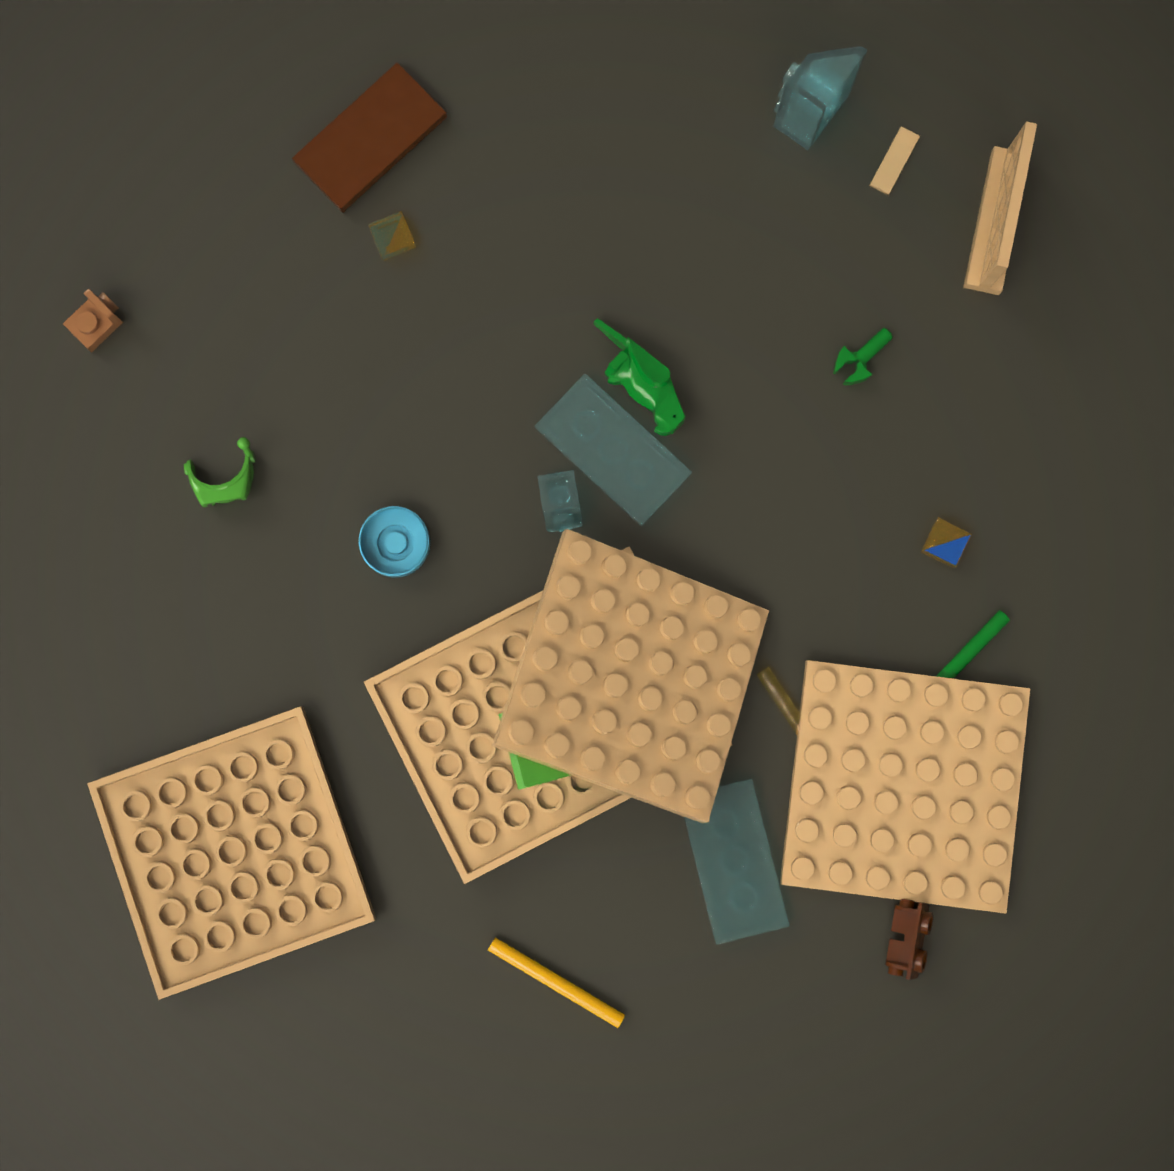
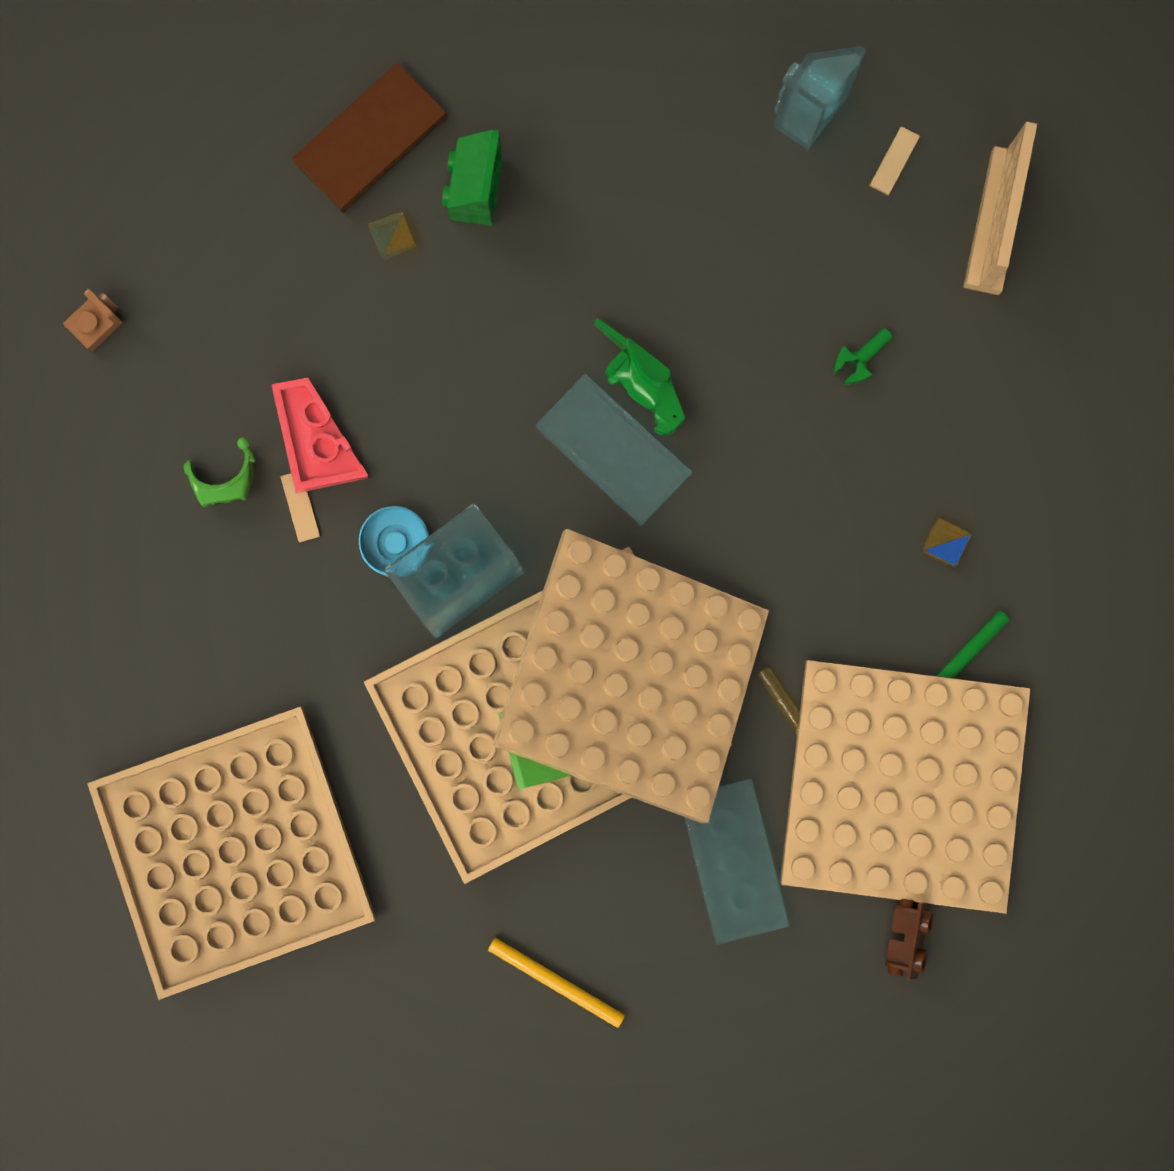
clear light blue bracket [538,470,583,532] -> none
none -> coral wing [272,377,368,493]
none -> tan window [280,473,320,543]
none -> clear light blue slope [384,503,525,639]
none -> green slope [442,130,503,226]

